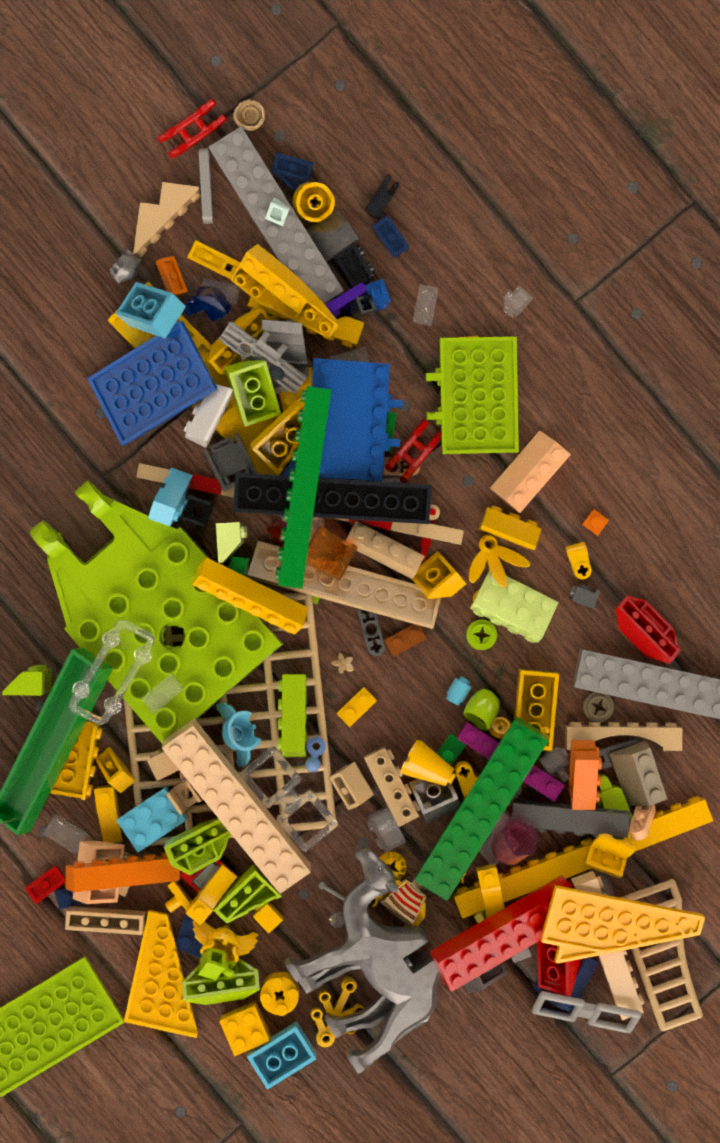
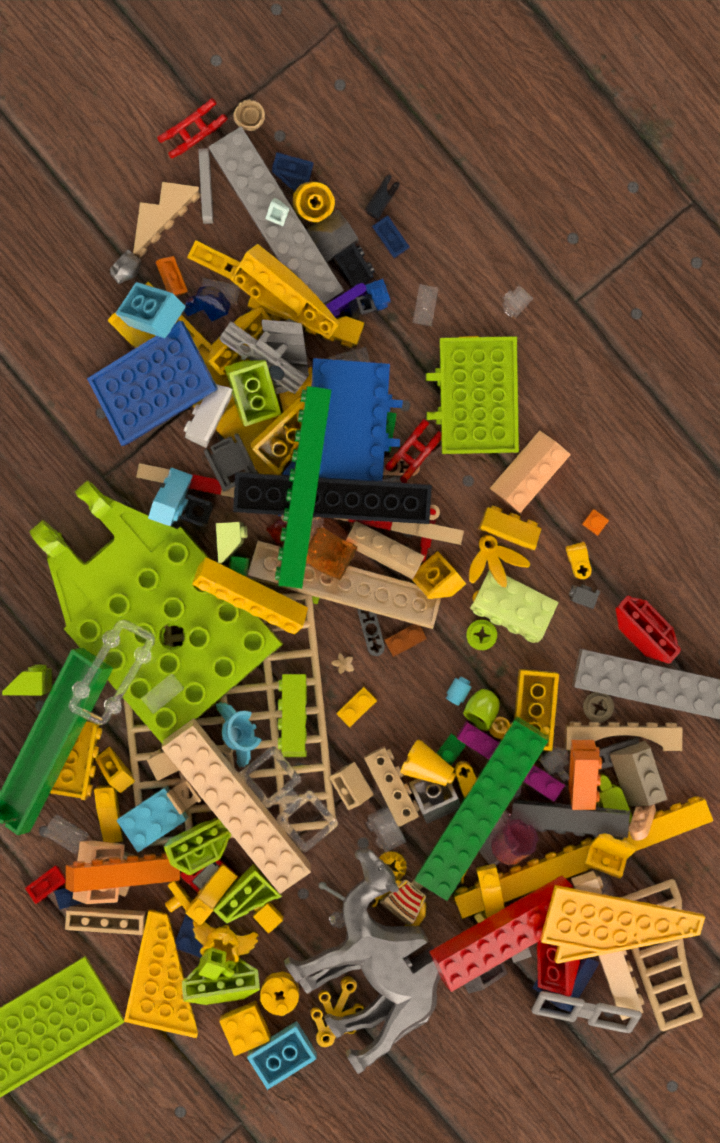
medium blue plate [305,737,326,772] -> none

